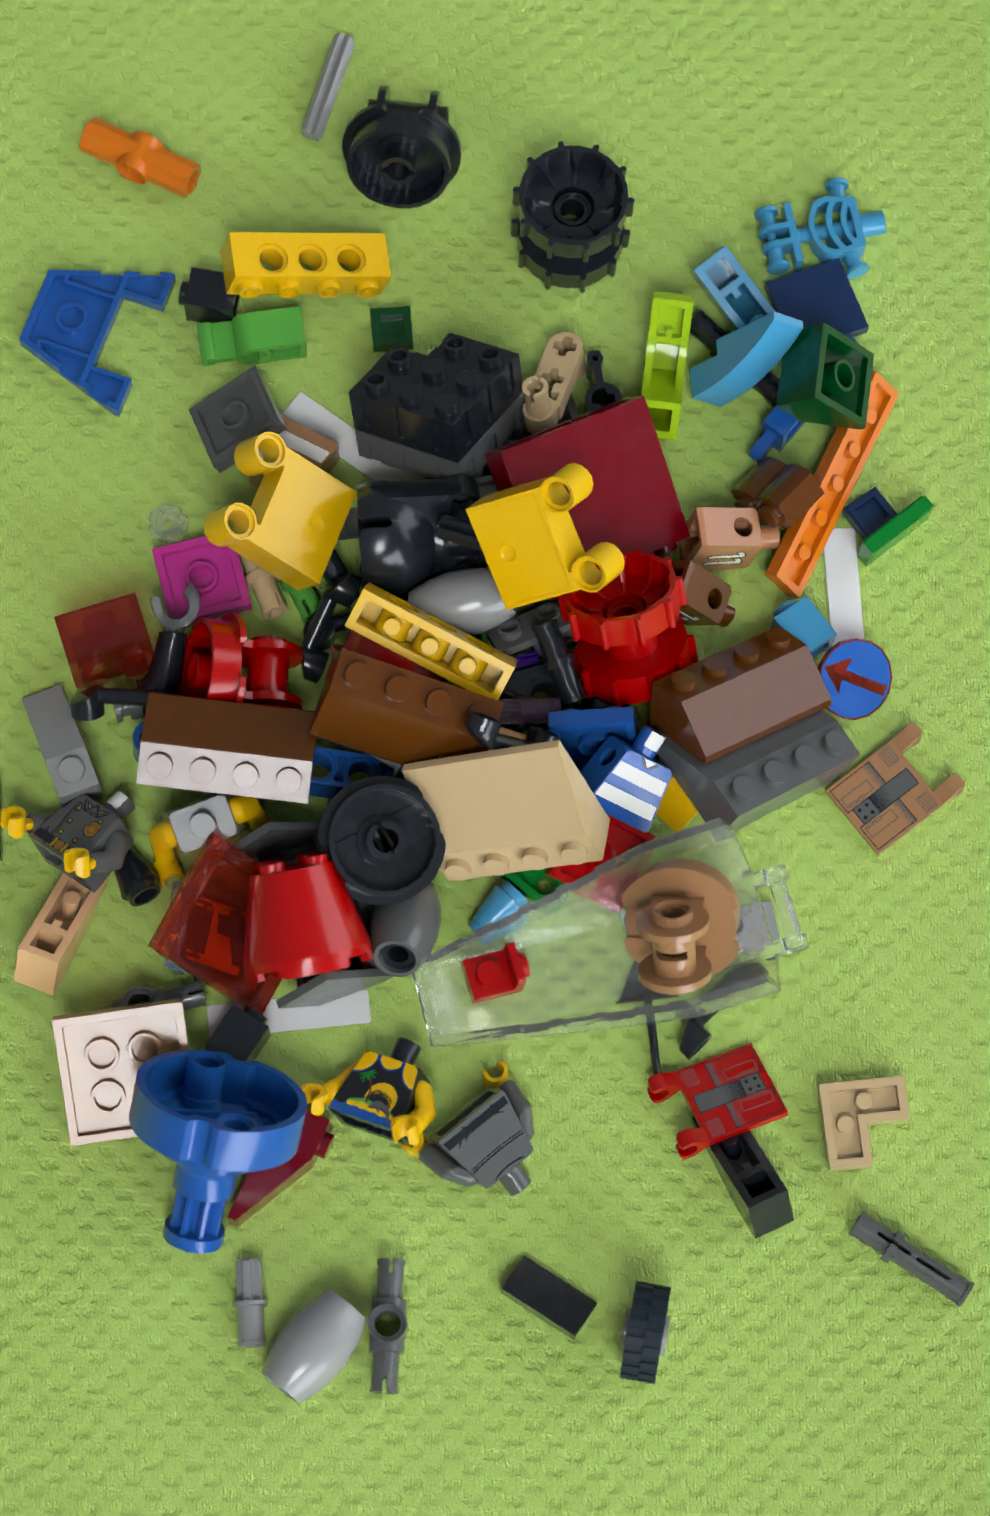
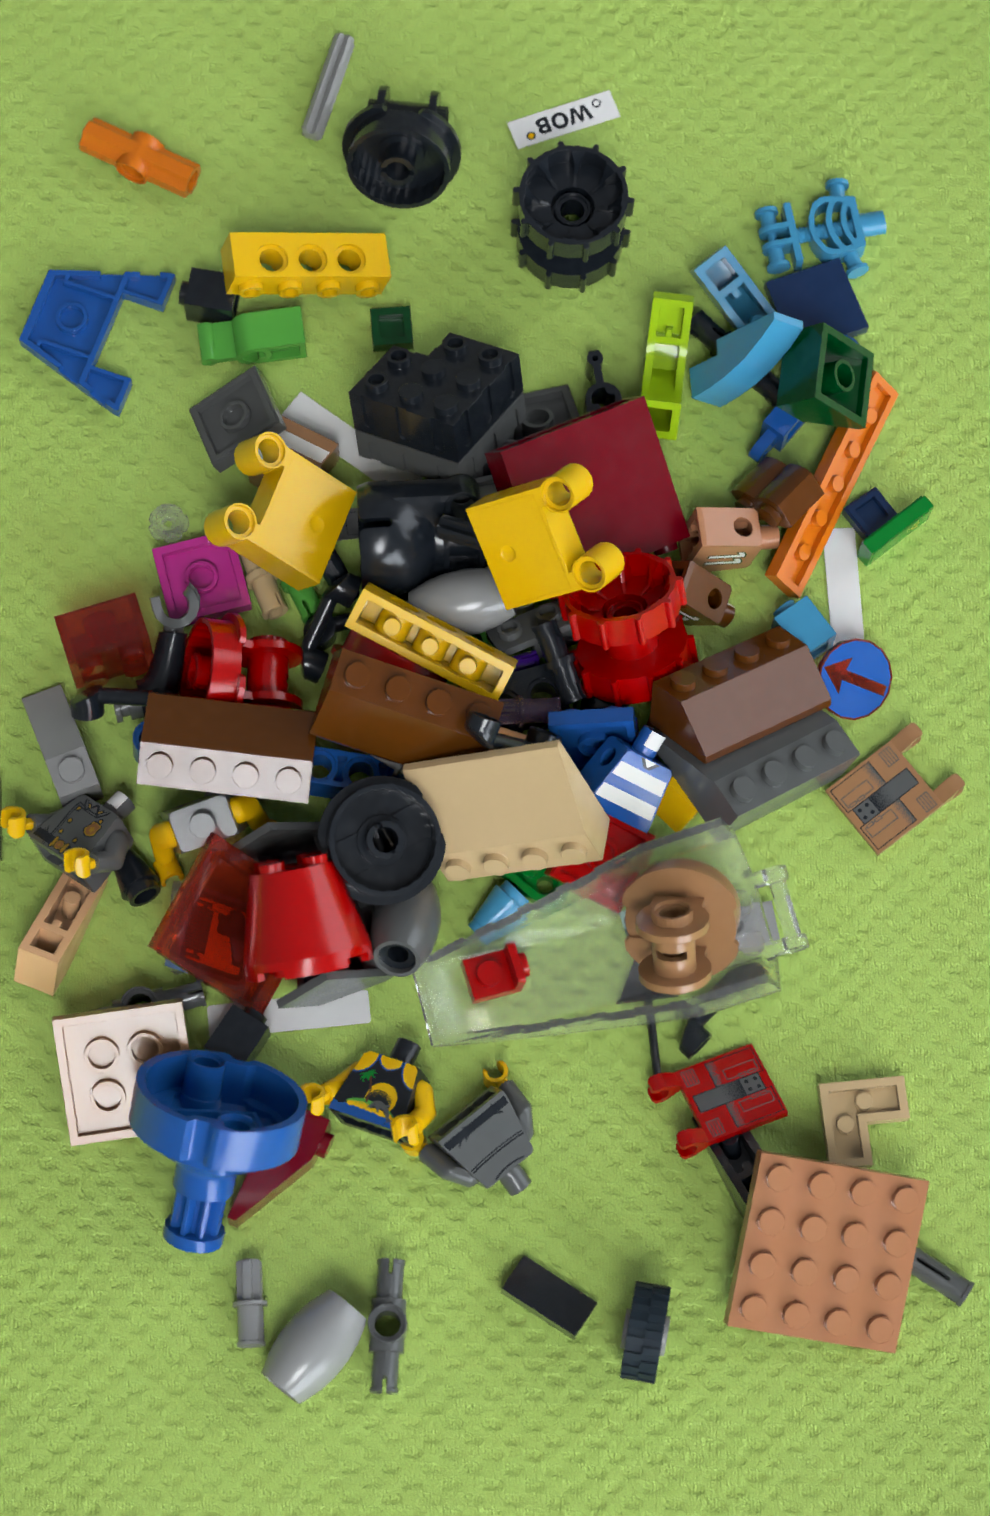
tan beam [522,332,586,434] -> none
none -> white sticker [507,90,621,149]
none -> nougat plate [723,1149,929,1353]

